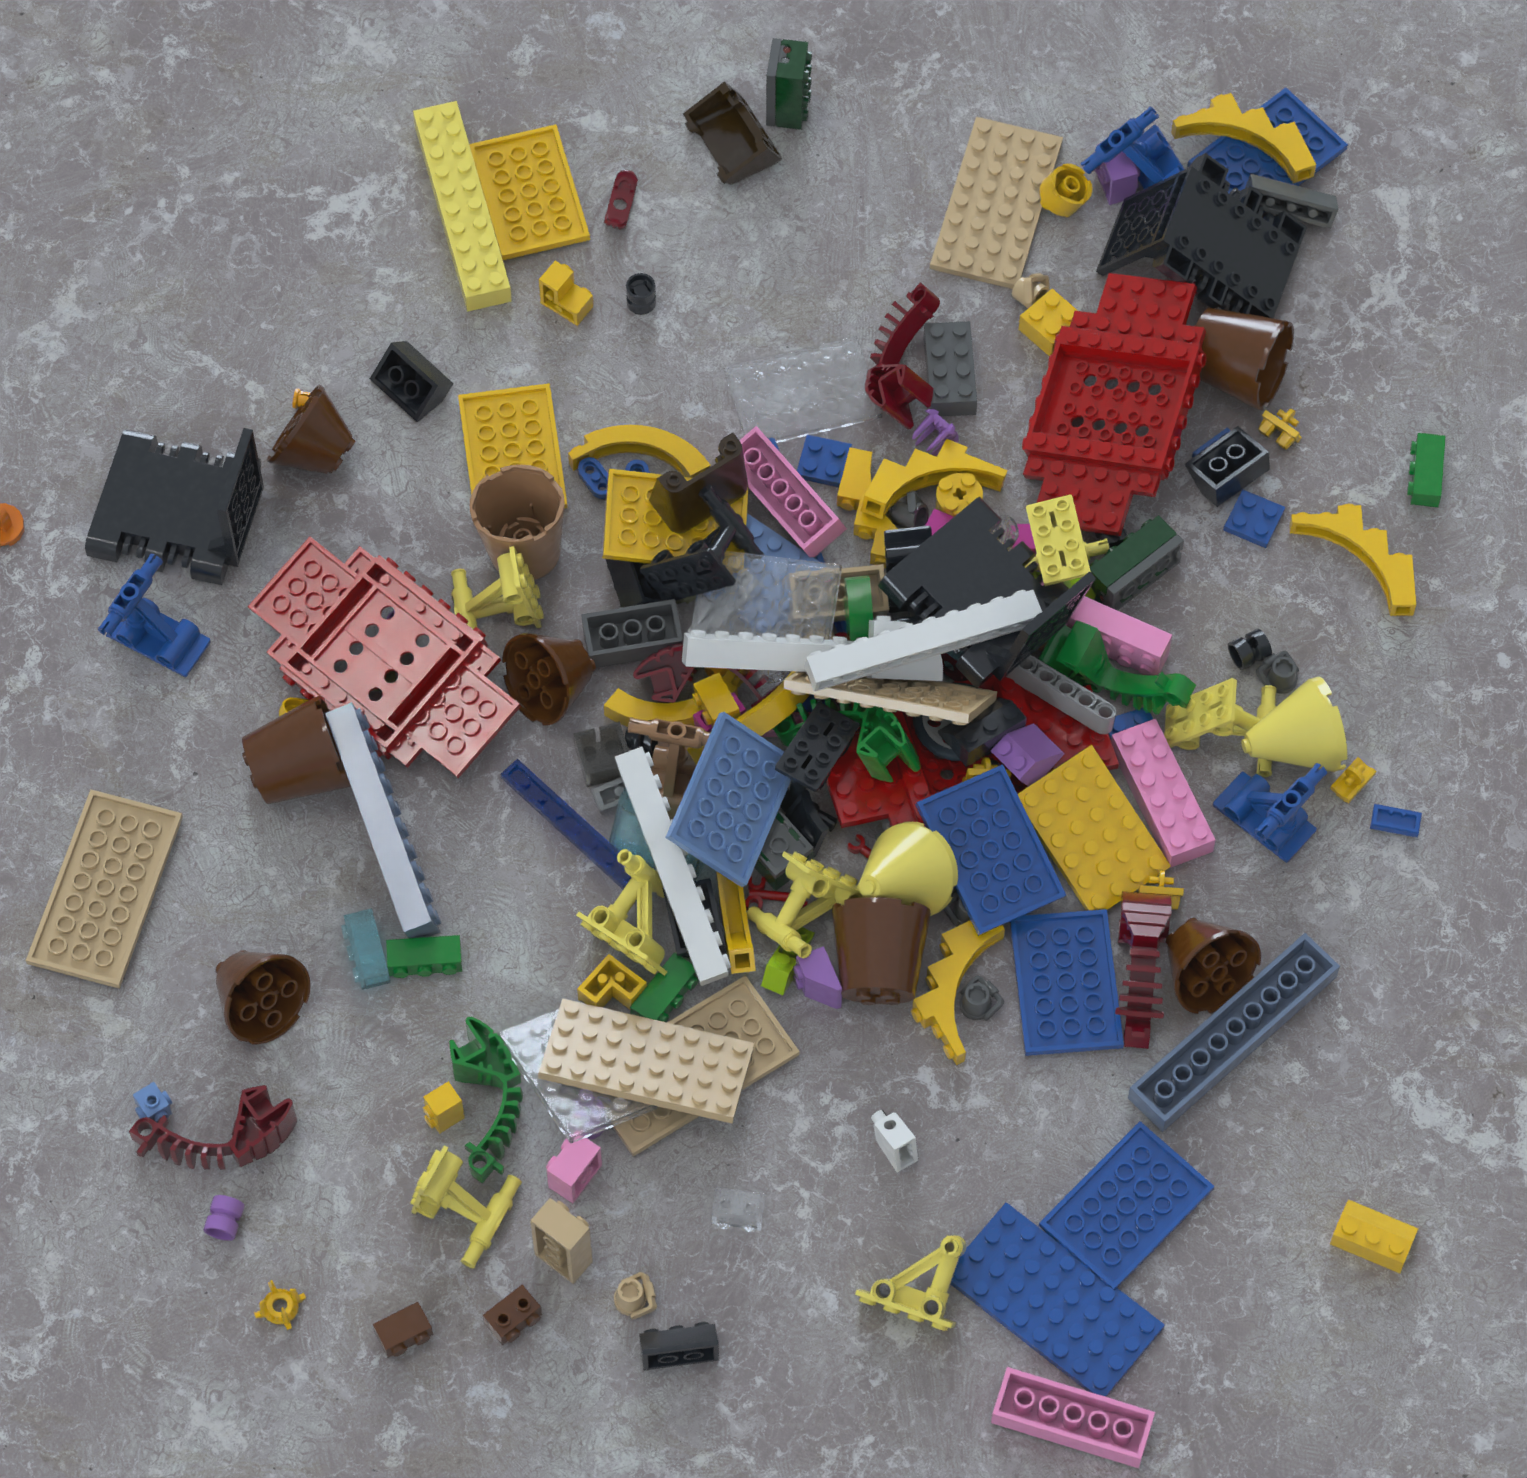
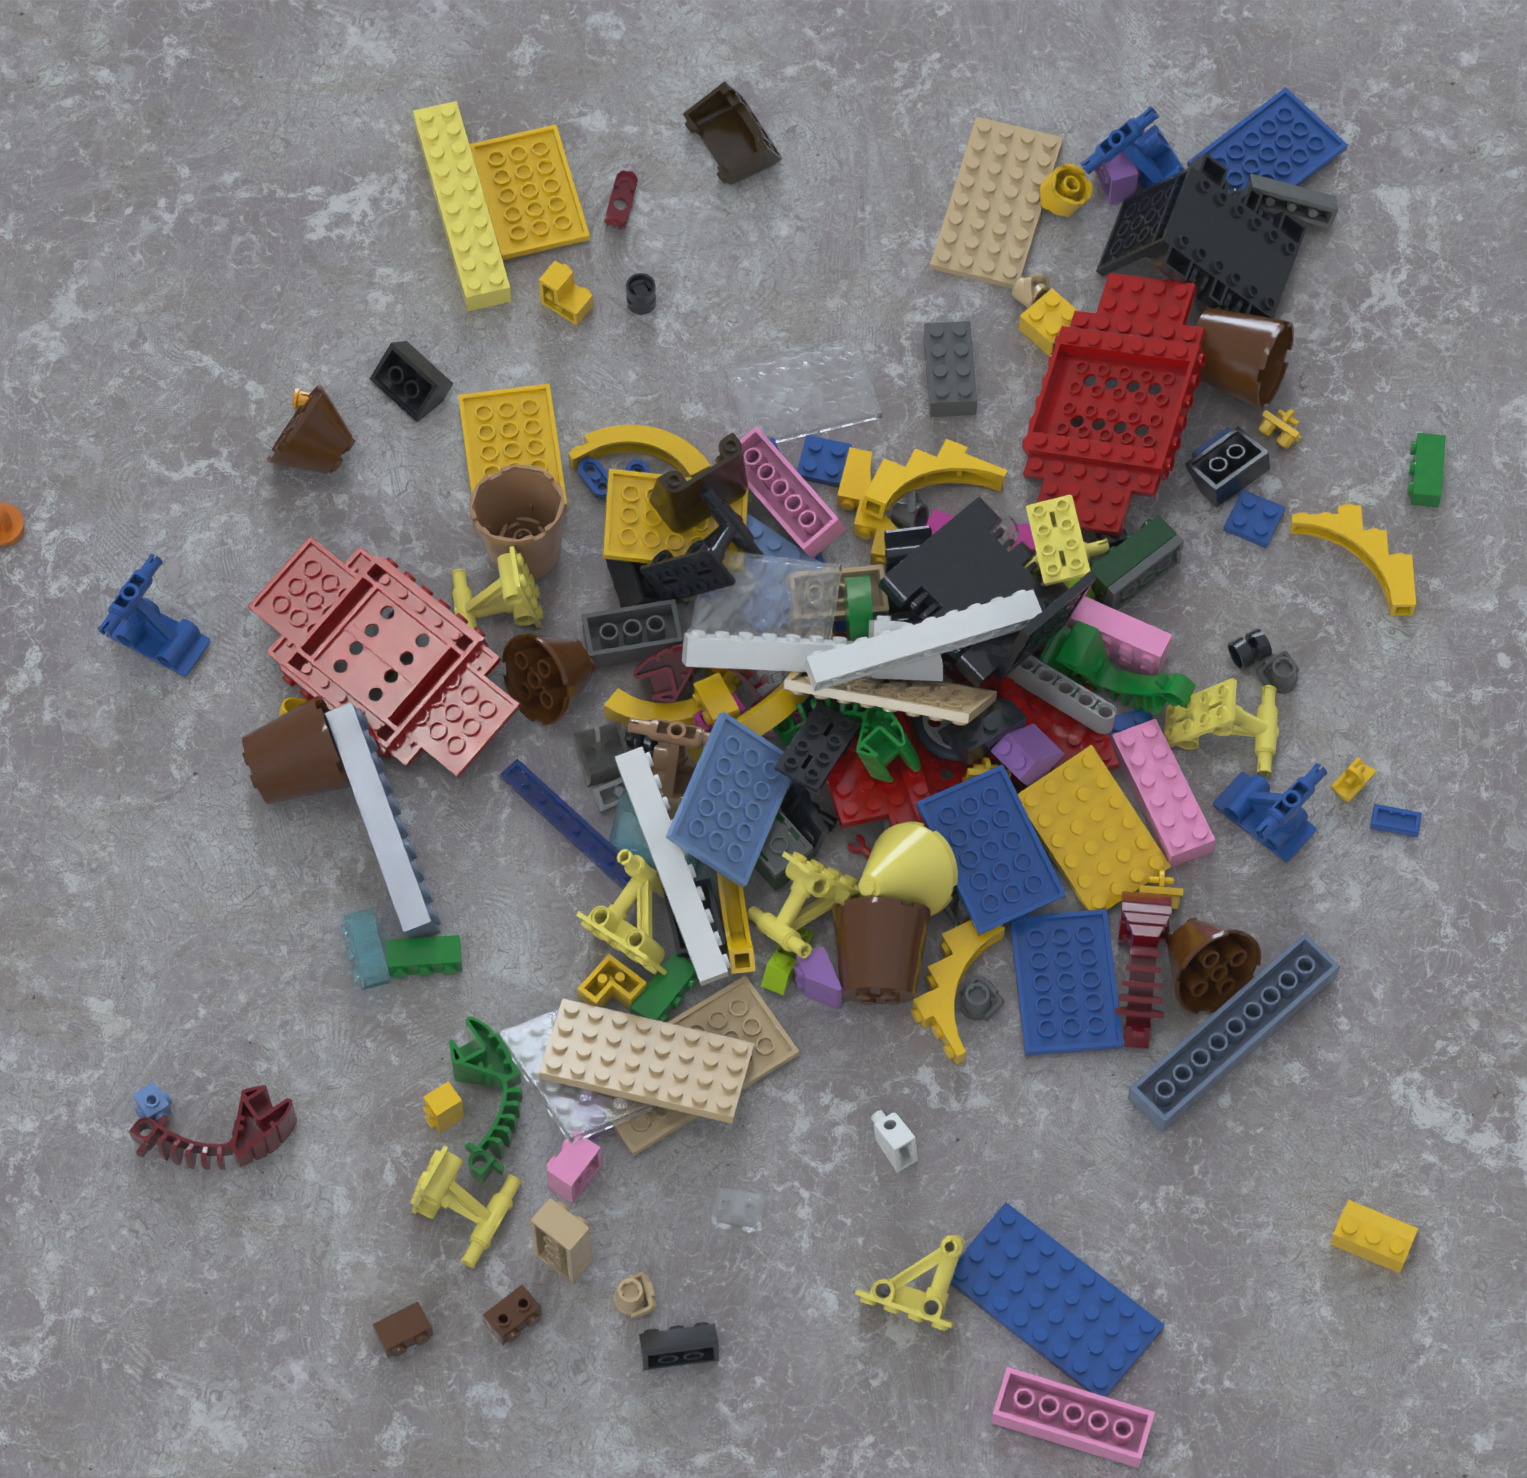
tan plate [26,789,183,989] -> none
black bracket [85,428,264,585] -> none
medium lavender wheel [203,1195,245,1241] -> none
reddish brown cone [215,950,311,1045] -> none
yellow piece [254,1280,306,1330] -> none
red bar [745,876,808,911] -> none
dark green piece [766,38,812,130] -> none
dark red piece [864,282,940,430] -> none
medium lavender piece [912,409,959,456] -> none
yellow brick [935,473,983,517] -> none
blue plate [1039,1121,1214,1290] -> none
yellow arch [1171,93,1316,184] -> none
light yellow cone [1241,676,1347,772] -> none

